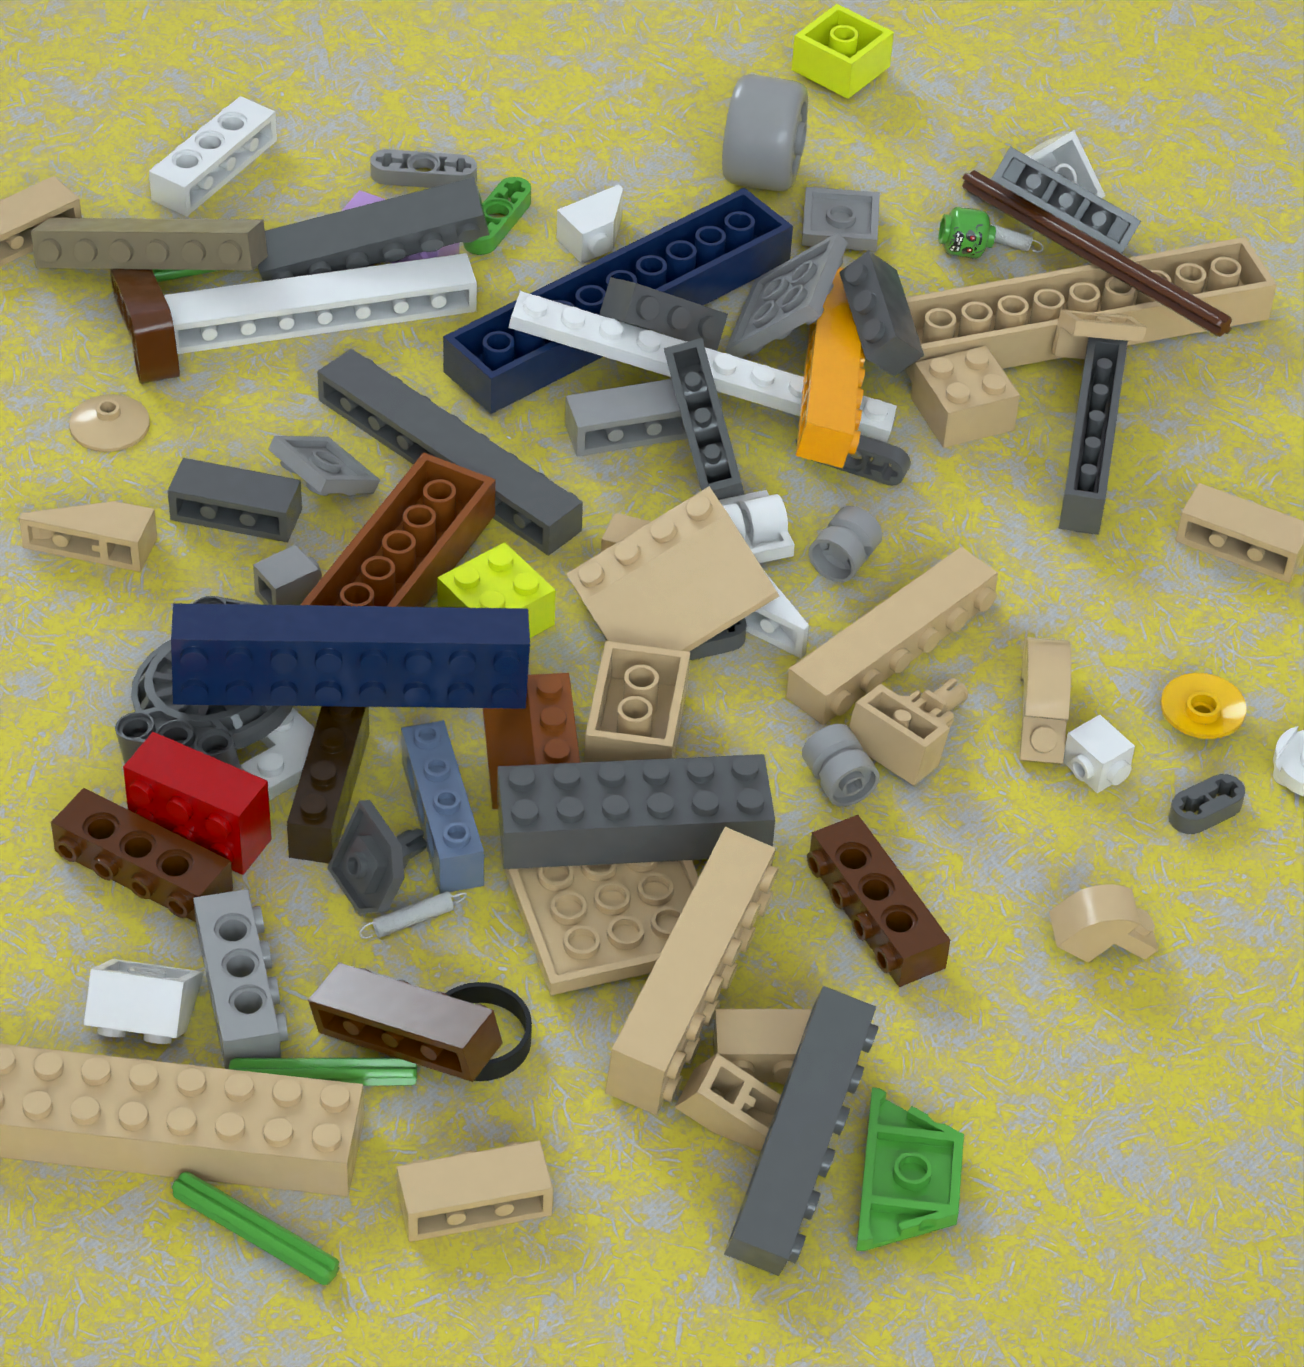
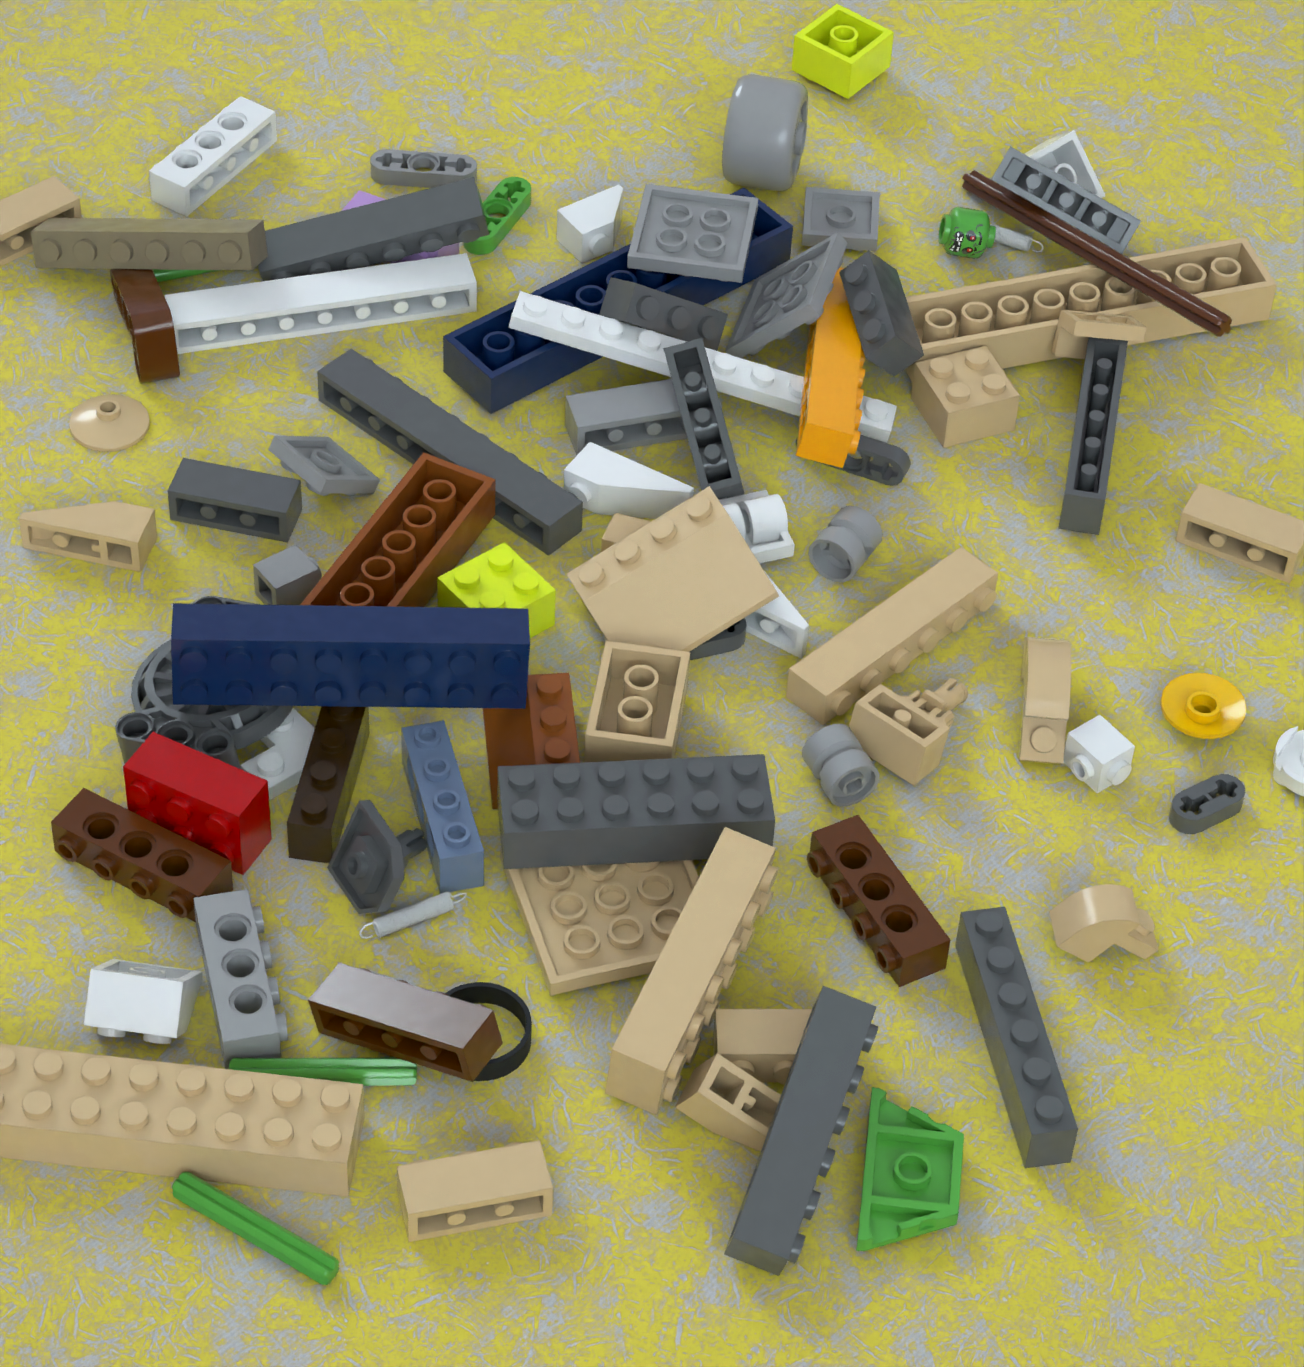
none -> white slope [564,442,694,519]
none -> light grey plate [627,184,759,283]
none -> dark grey brick [955,907,1078,1168]

